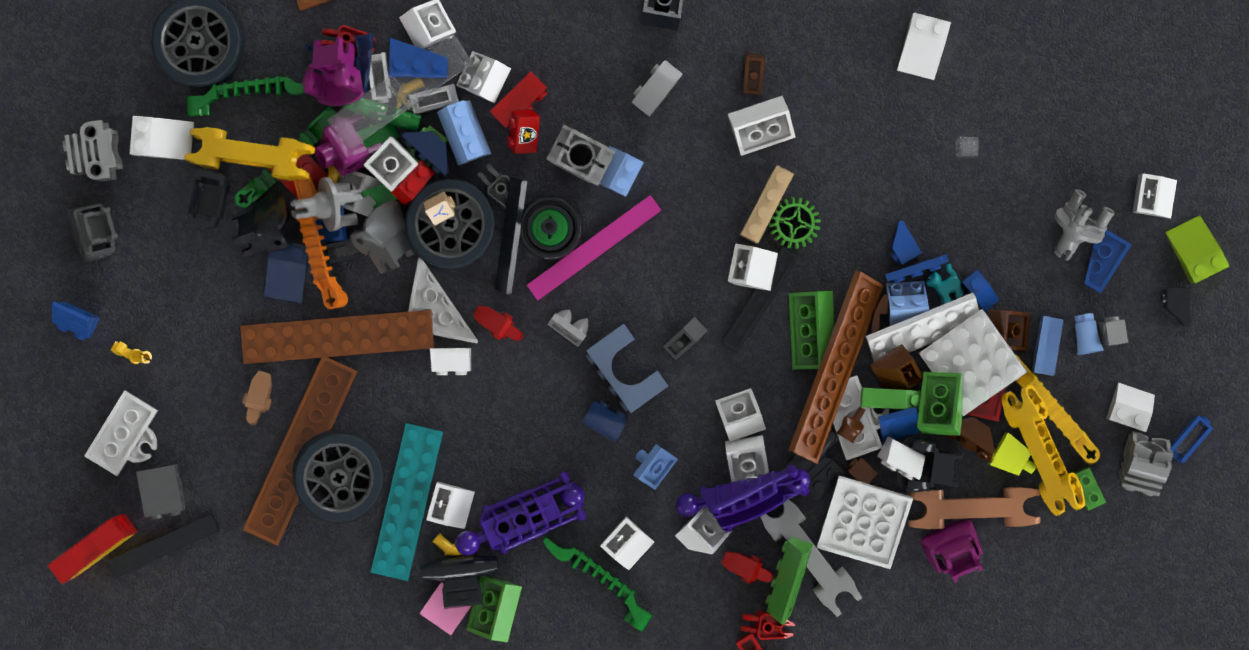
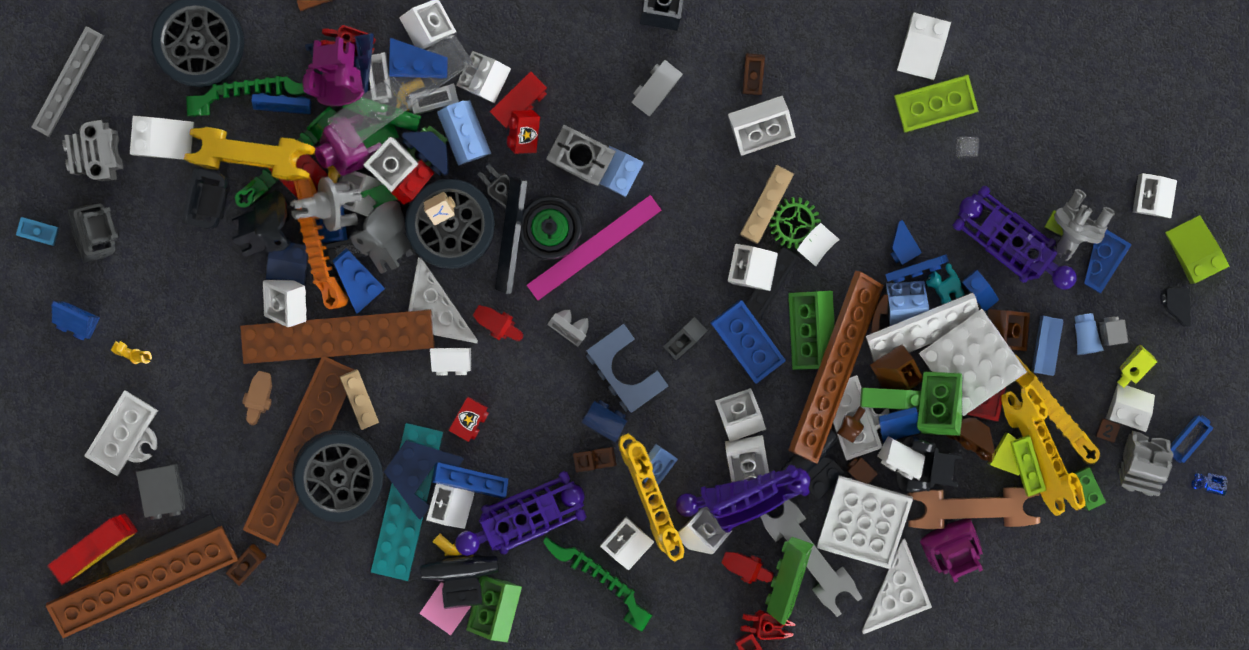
none -> dark azure plate [16,217,59,246]
none -> light grey plate [32,26,104,137]
none -> dark orange plate [46,526,238,638]
none -> reddish brown slope [226,544,267,586]
none -> blue plate [252,93,311,114]
none -> white slope [263,280,307,327]
none -> blue wing [333,248,385,314]
none -> tan plate [339,369,379,430]
none -> dark blue wing [384,440,464,520]
none -> blue plate [432,462,508,499]
none -> red brick [449,397,489,442]
none -> reddish brown slope [573,447,616,473]
none -> yellow piece [618,433,684,562]
none -> blue plate [710,299,786,384]
none -> white sticker [797,223,839,266]
none -> white tile [862,538,932,634]
none -> lime tile [894,75,979,133]
none -> dark purple piece [952,186,1077,290]
none -> lime plate [1010,435,1046,497]
none -> lime tile [1044,210,1063,236]
none -> reddish brown tile [1095,418,1121,443]
none -> neon yellow torso [1116,344,1157,388]
none -> clear blue plate [1191,473,1227,496]

